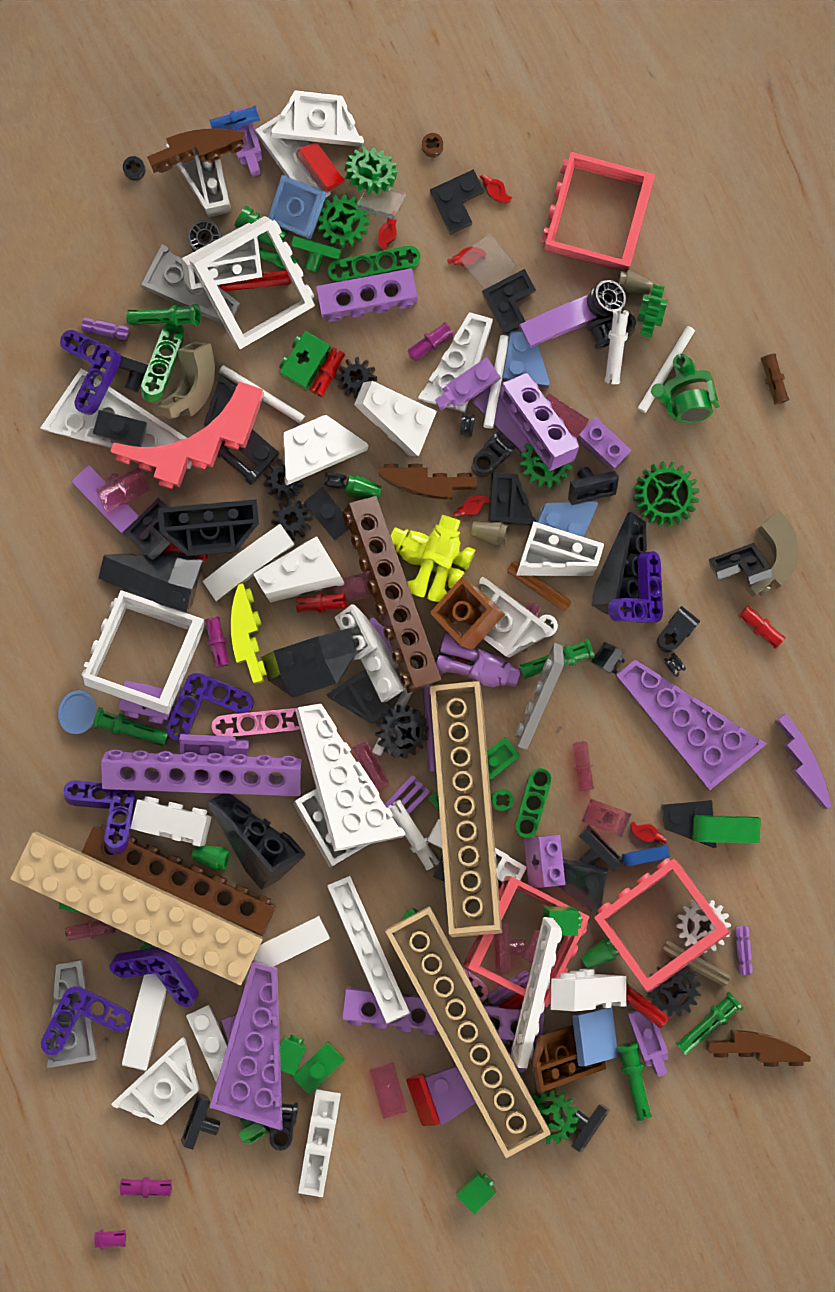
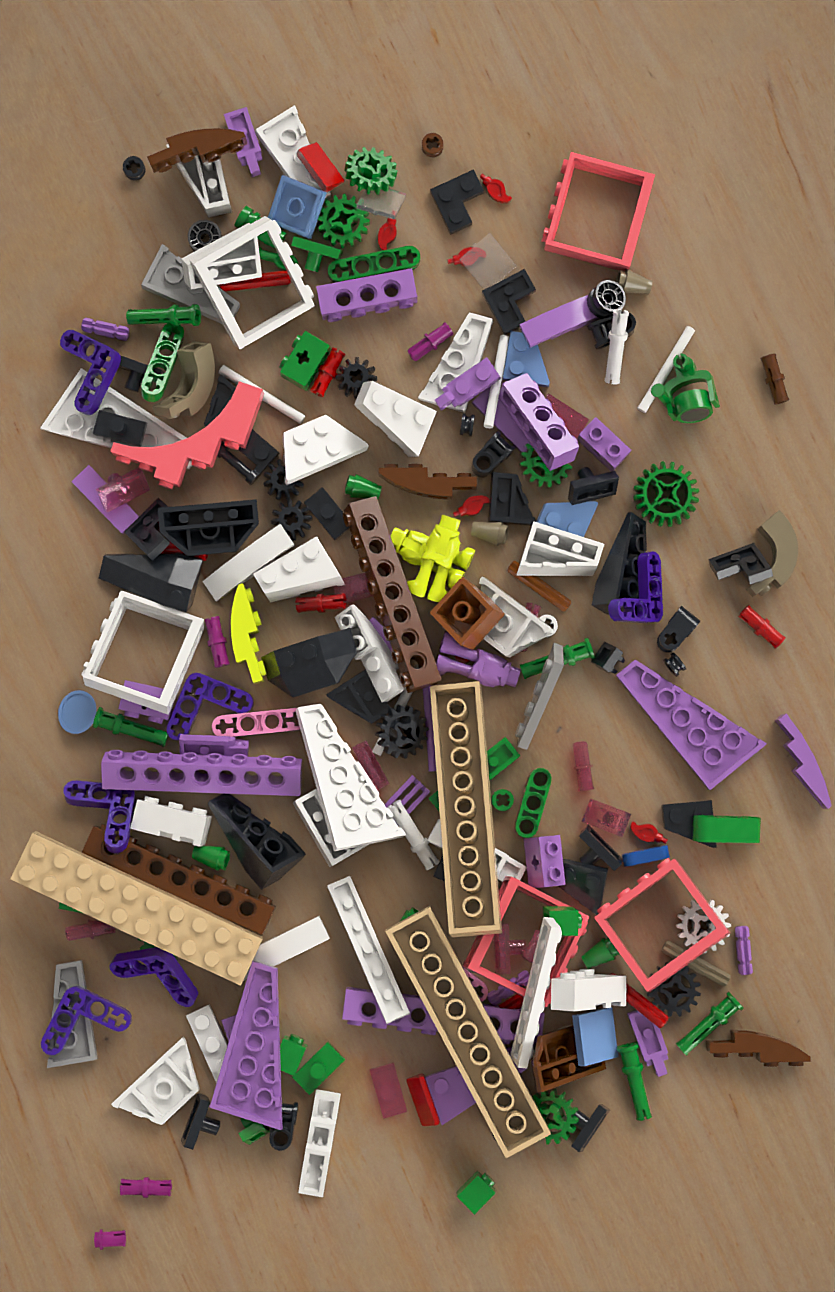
white slope [122,973,171,1071] -> none
blue pin [209,106,260,130] -> none
white wing [270,90,364,147] -> none
black bush [324,473,347,489] -> none
green gear [637,283,668,338] -> none

